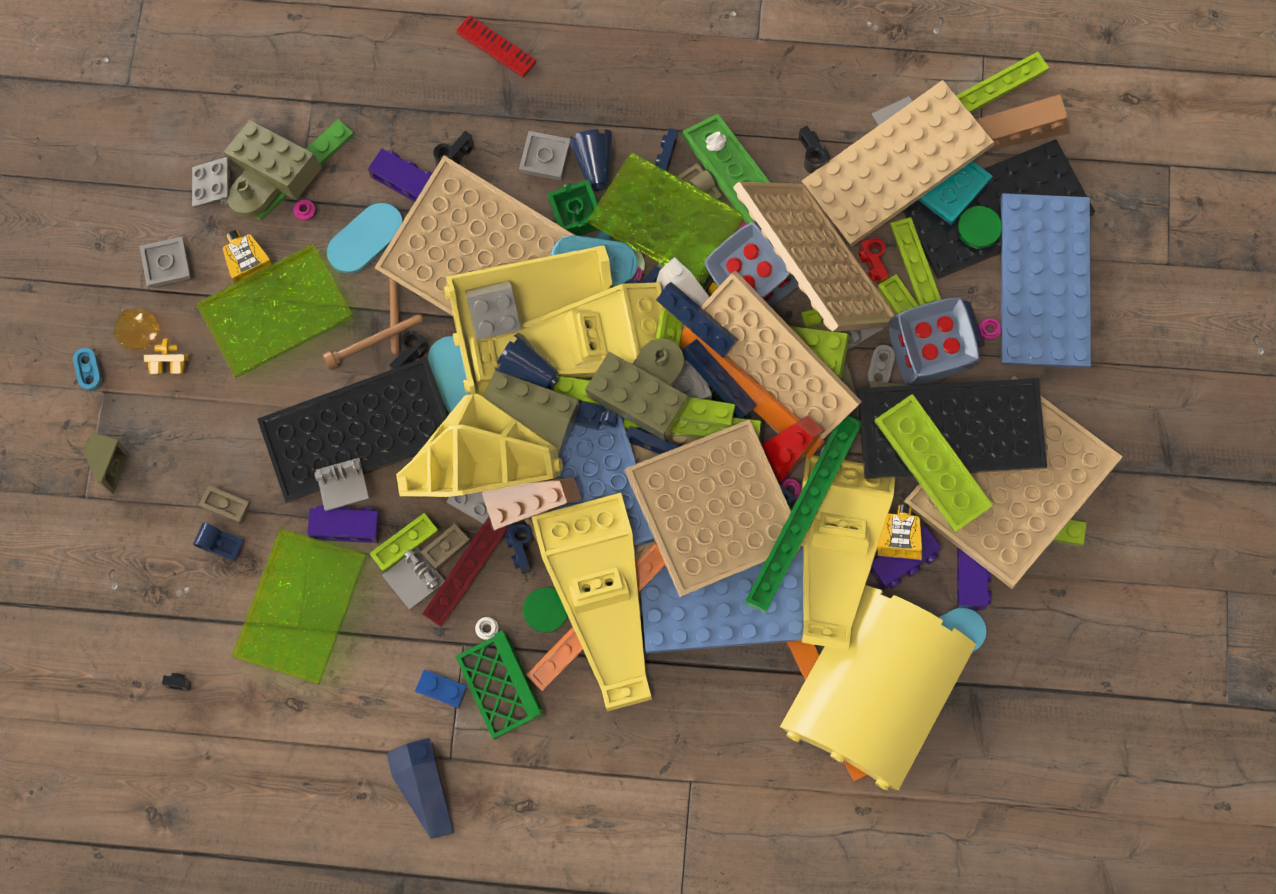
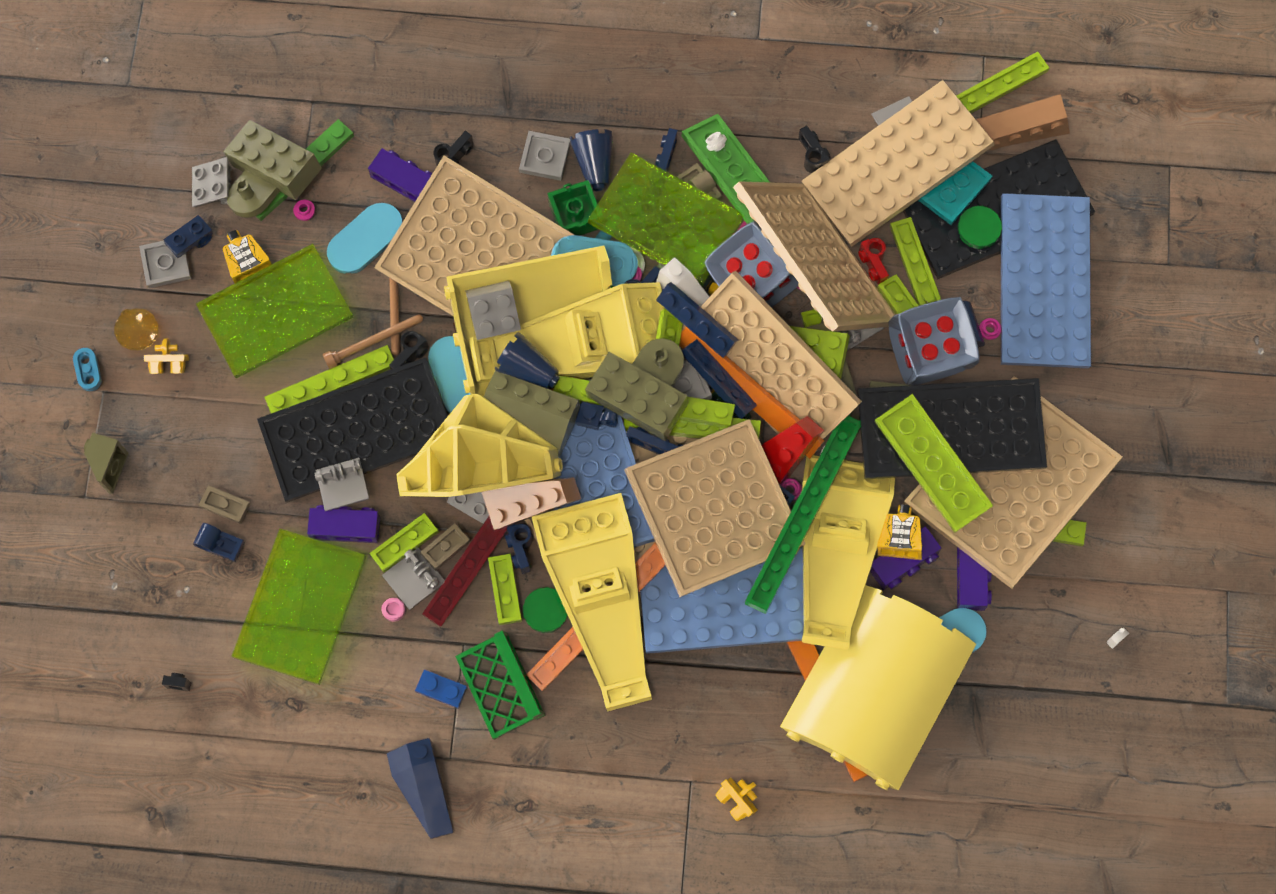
red tile [456,15,536,78] -> none
white plate [475,617,499,640] -> none
light grey plate [867,345,895,384] -> none
none -> dark blue plate [163,215,213,258]
none -> lime plate [264,345,394,413]
none -> bright pink tile [382,598,405,622]
none -> lime plate [488,554,522,626]
none -> yellow hips [716,778,758,821]
none -> white tile [1107,627,1129,649]

